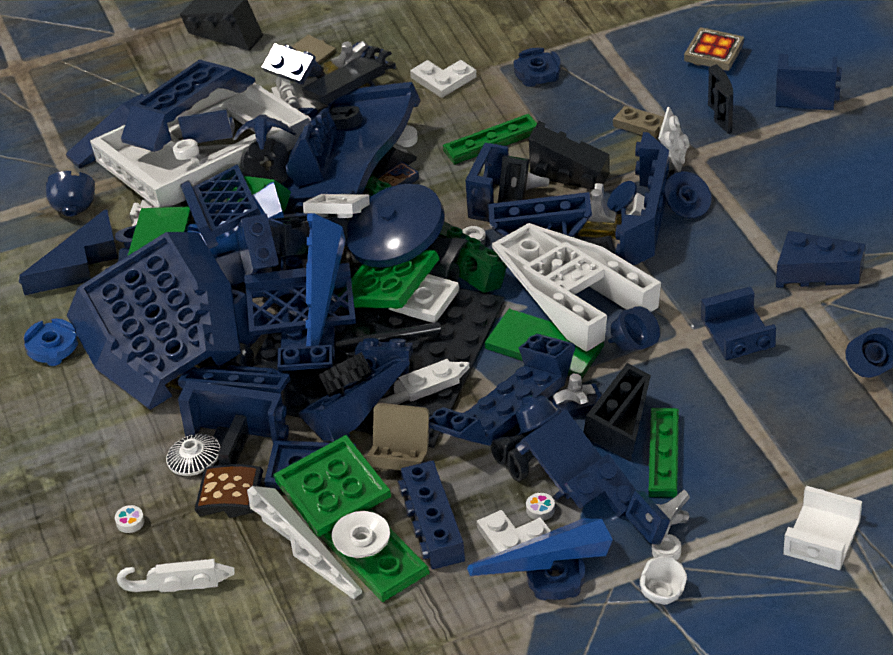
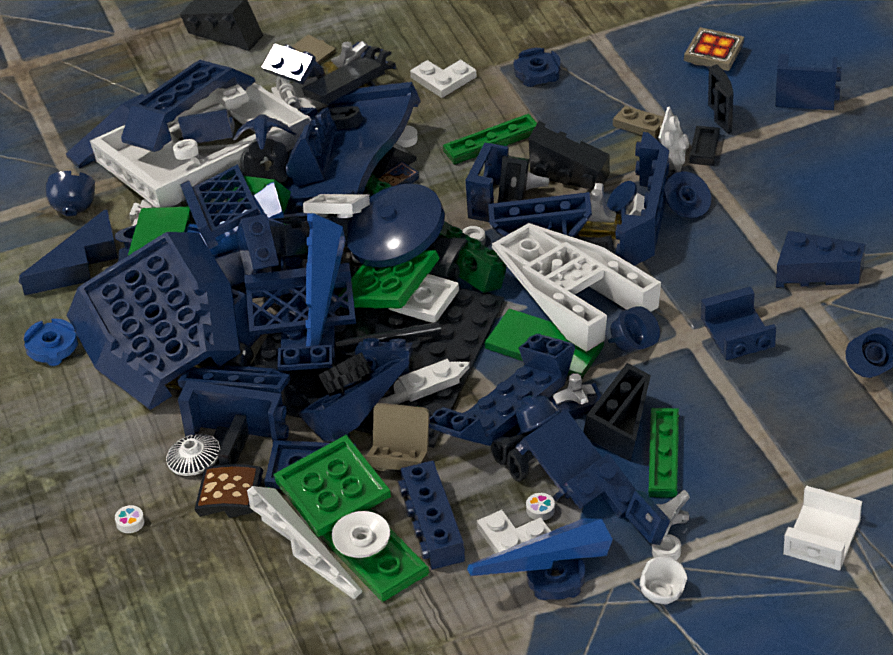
white plate [117,559,235,592] -> none
none -> white plate [217,85,249,110]
none -> black tile [689,126,720,166]

